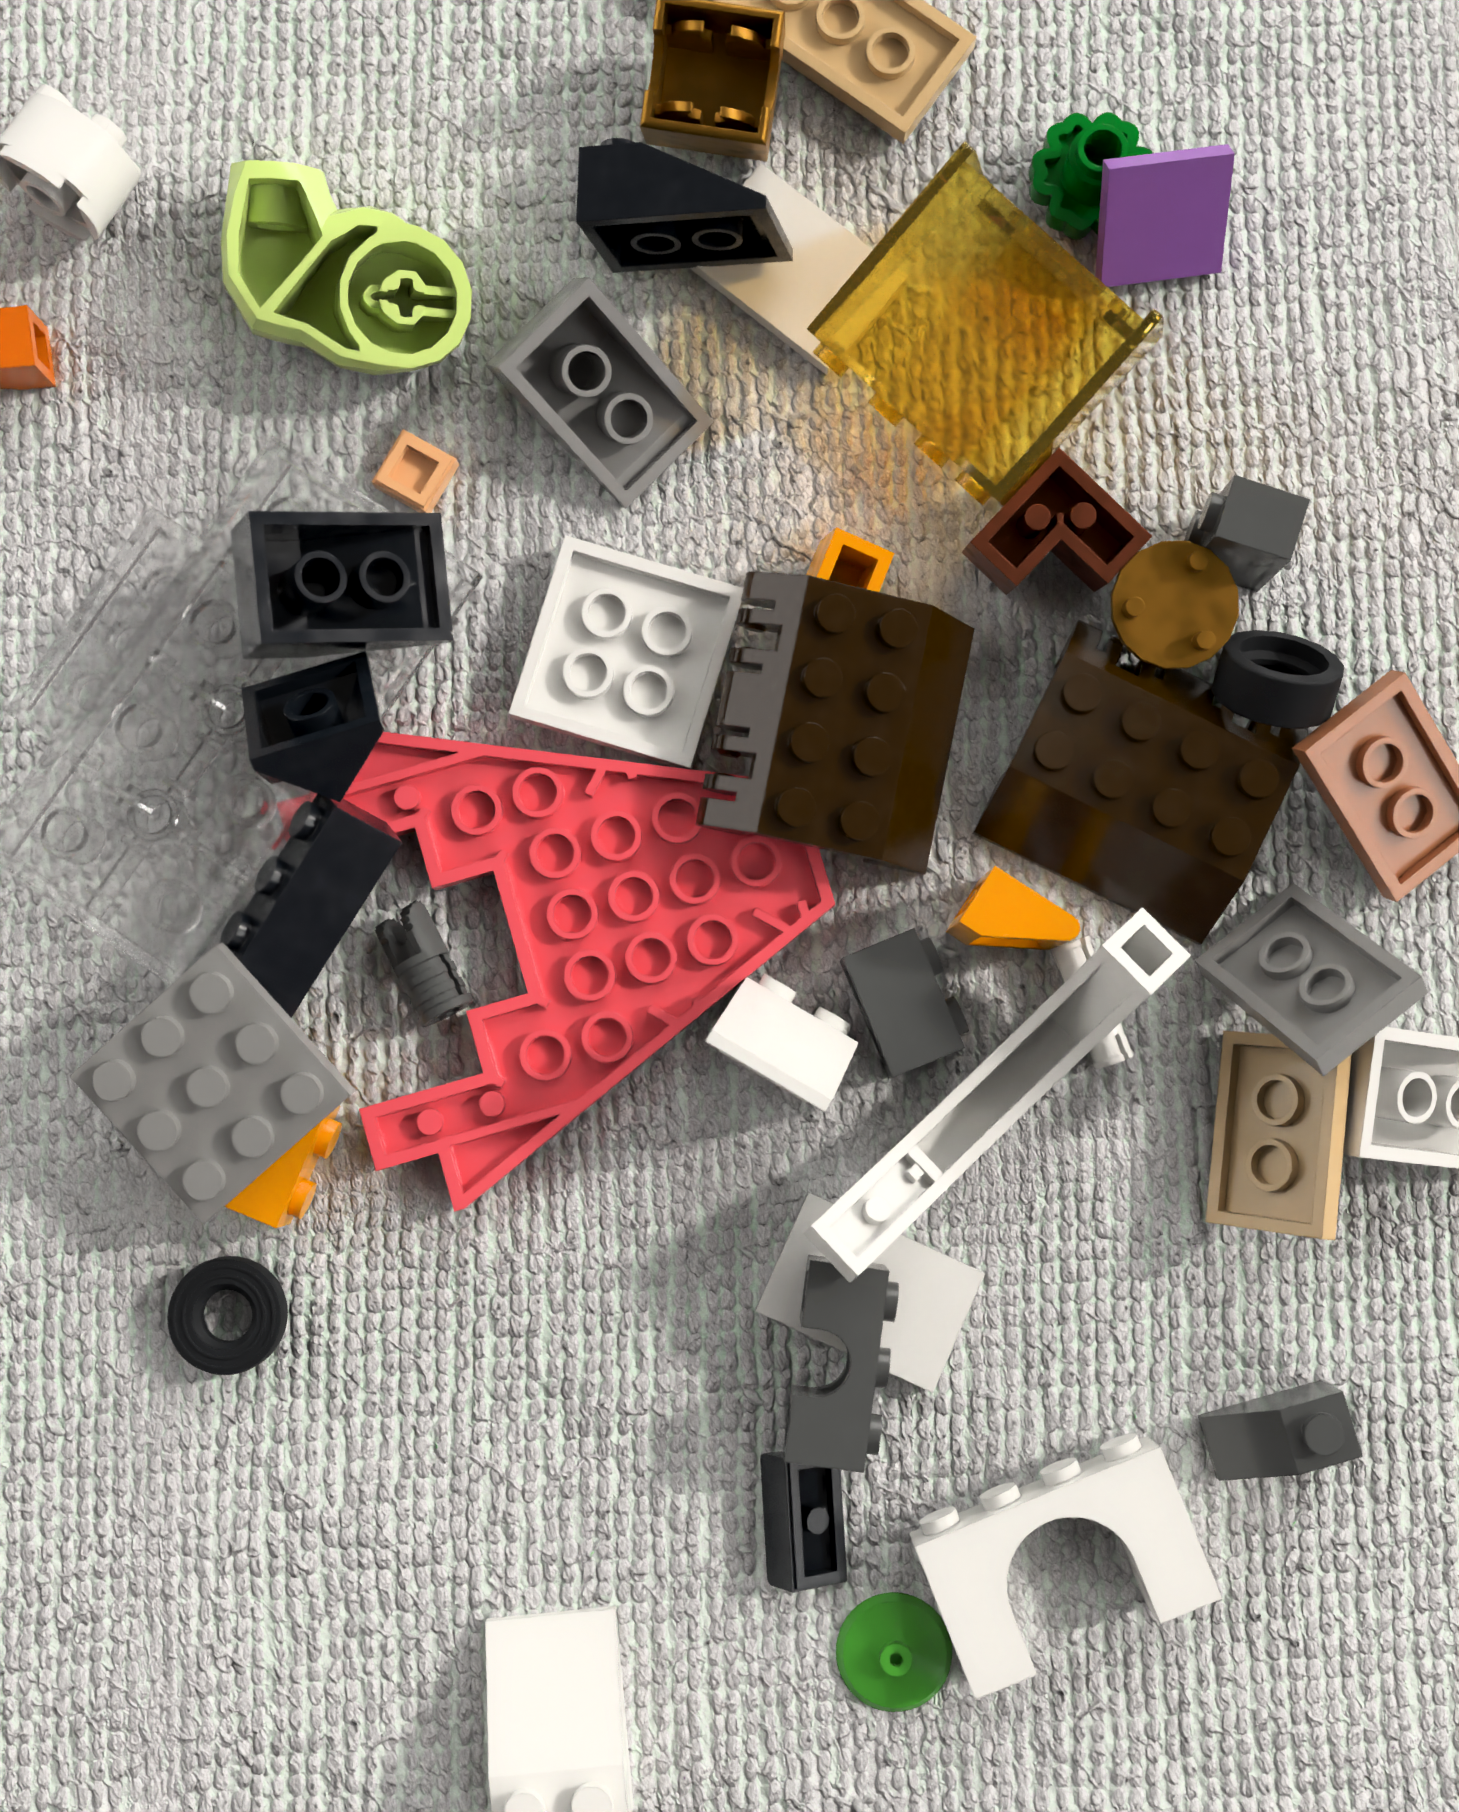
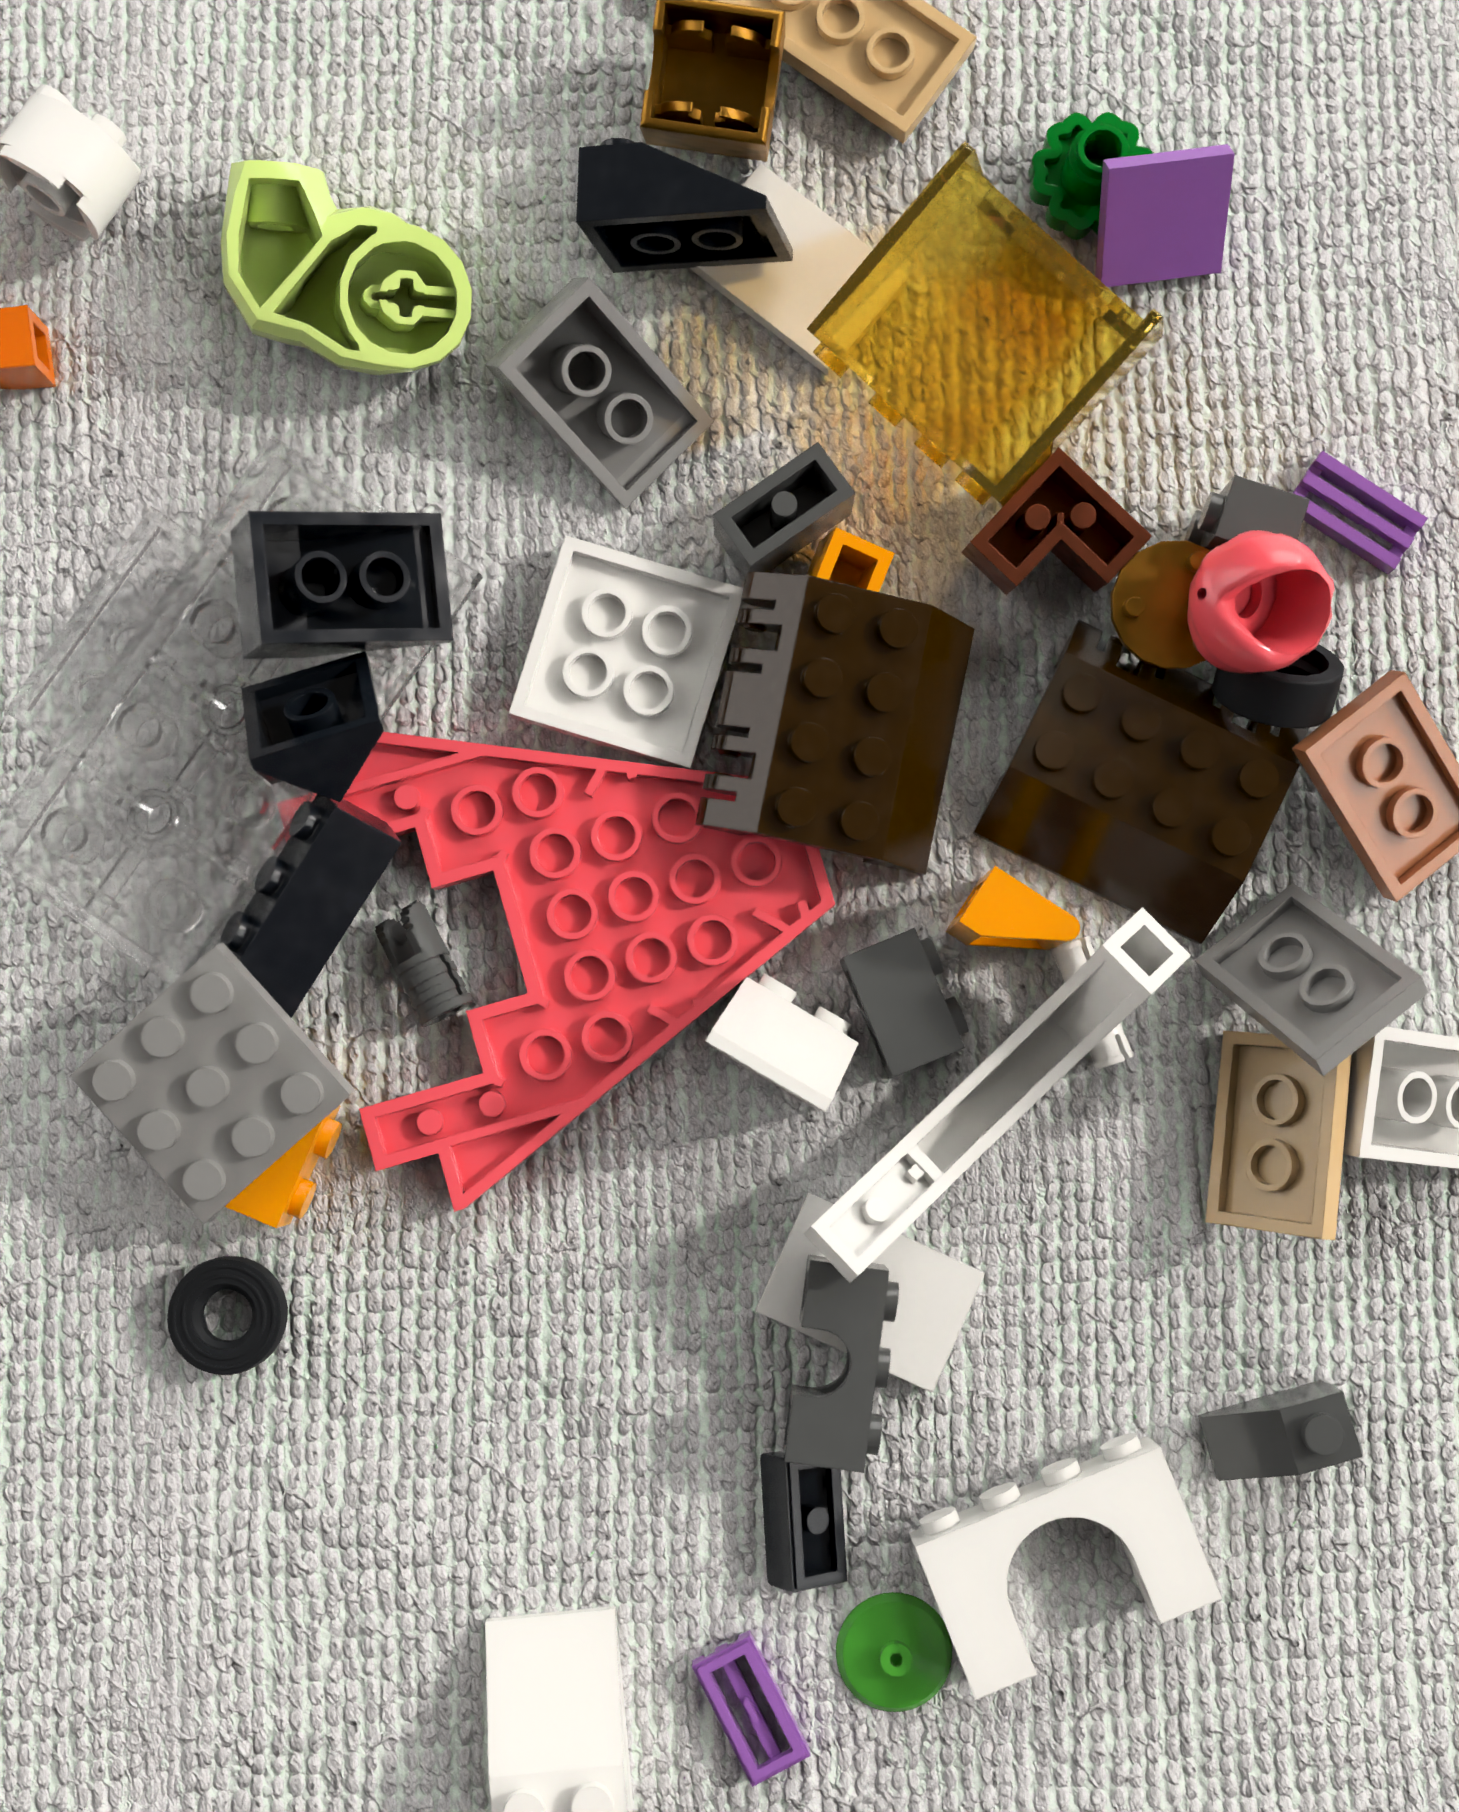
light nougat tile [372,429,459,513] -> none
none -> medium lavender tile [692,1630,811,1787]
none -> dark grey brick [713,442,855,578]
none -> coral piece [1187,530,1335,674]
none -> medium lavender tile [1293,450,1428,575]

